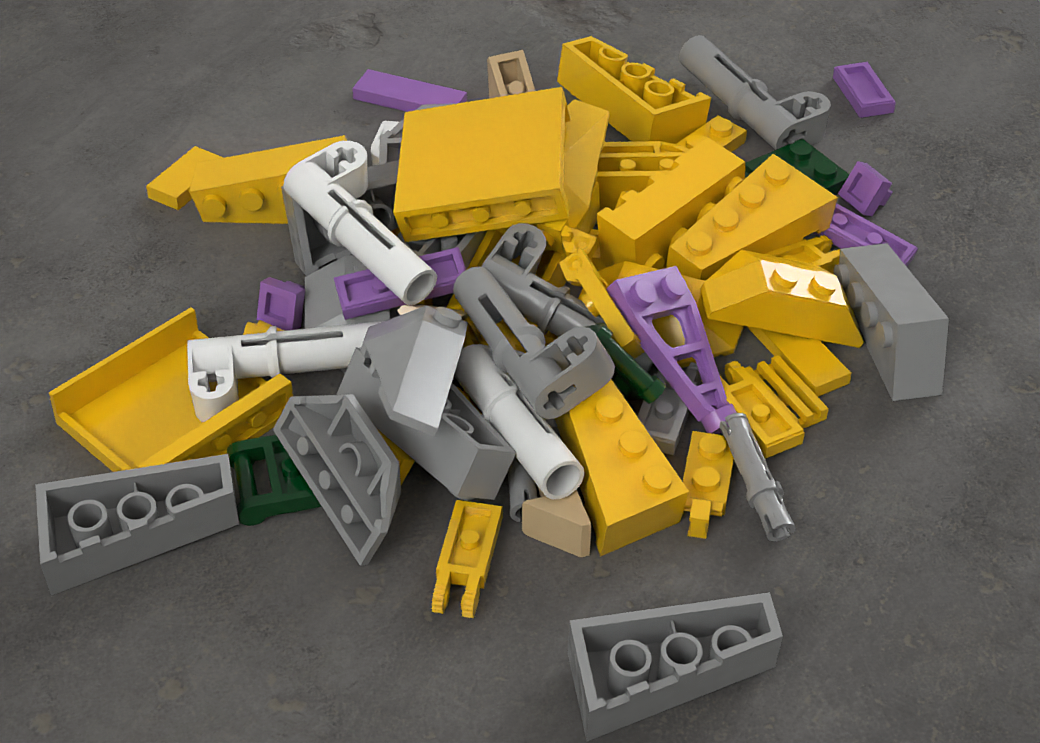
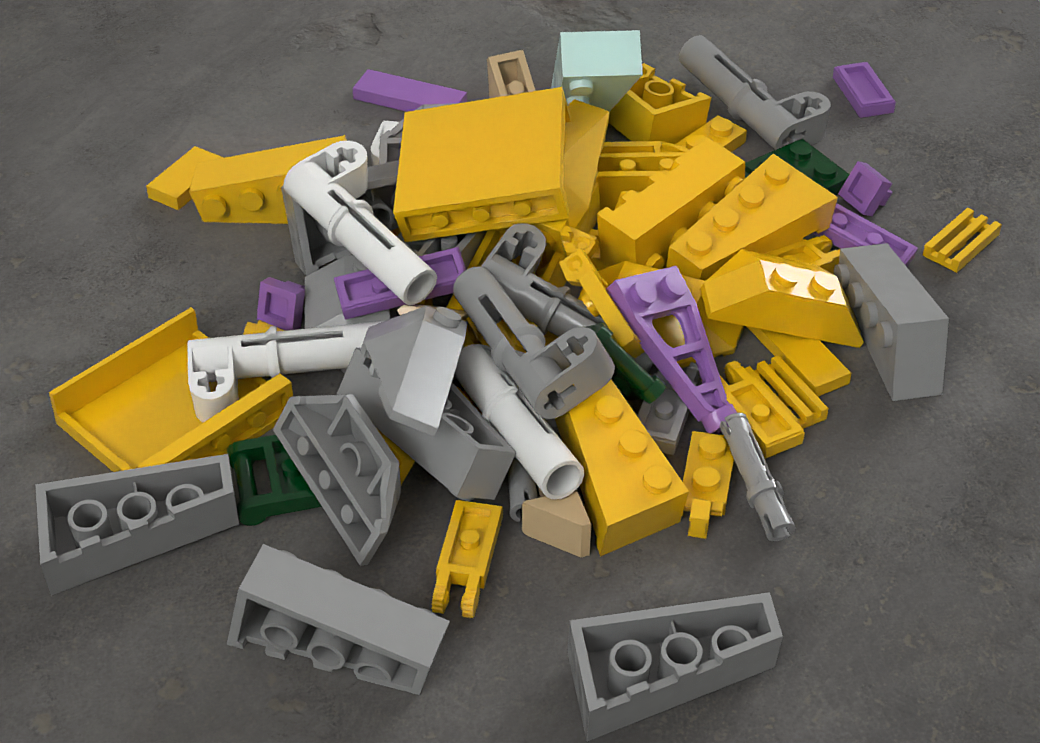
none -> light grey wedge [227,544,450,695]
none -> light aqua wedge [551,30,643,112]
none -> yellow tile [922,208,1002,273]

